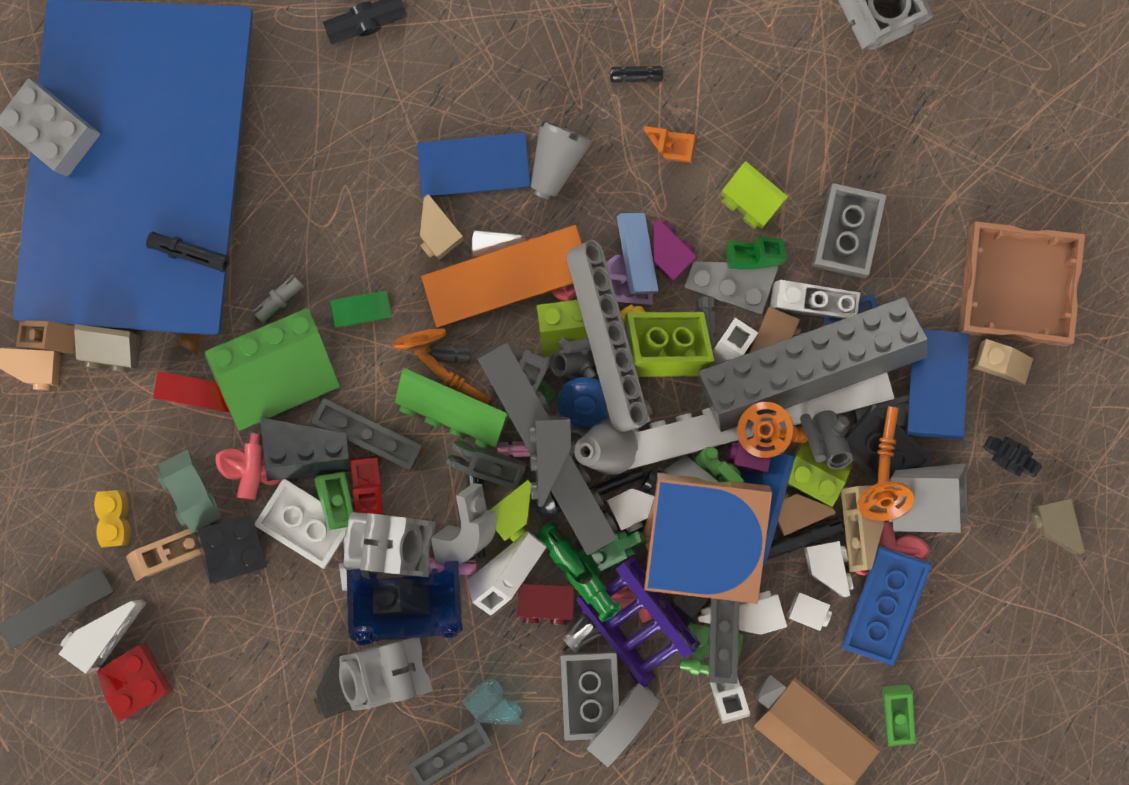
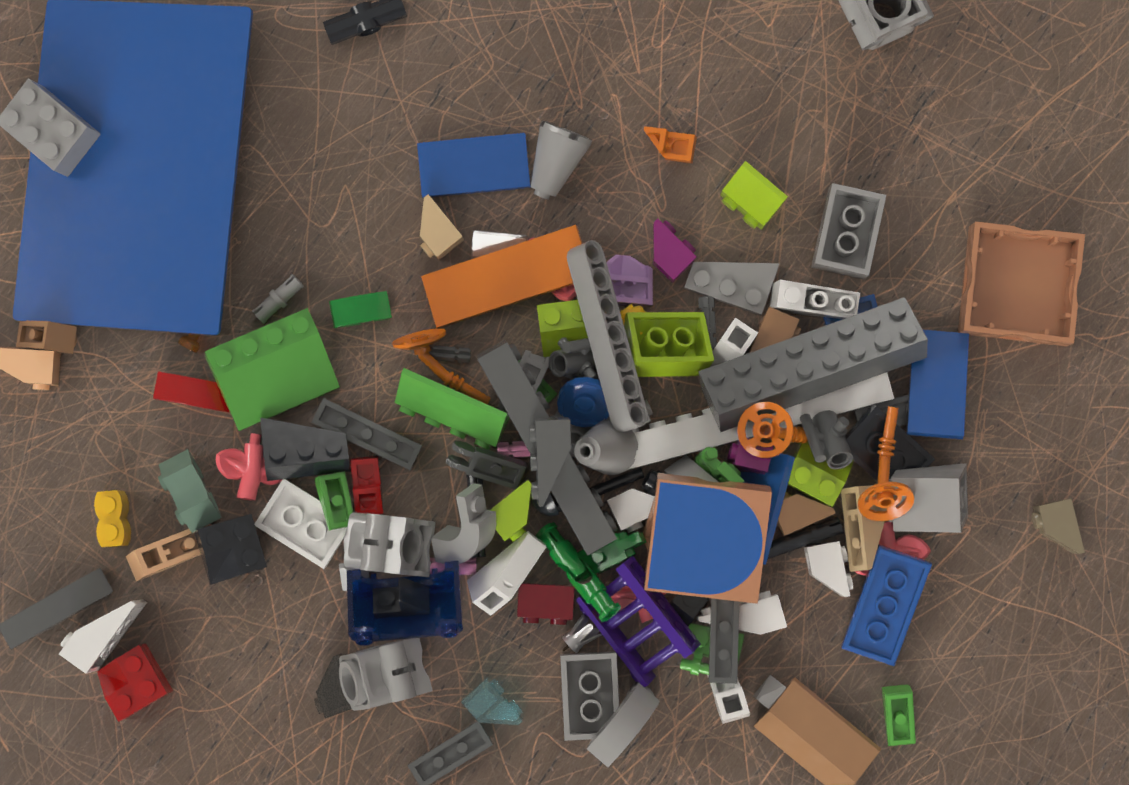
slope [74,324,142,373] -> none
black pin [146,231,230,273] -> none
black axle [610,66,663,83] -> none
light blue tile [617,213,658,295] -> none
green slope [725,236,787,269] -> none
white brick [787,592,832,631] -> none
tan slope [972,339,1033,385] -> none
black gear [983,435,1042,478] -> none

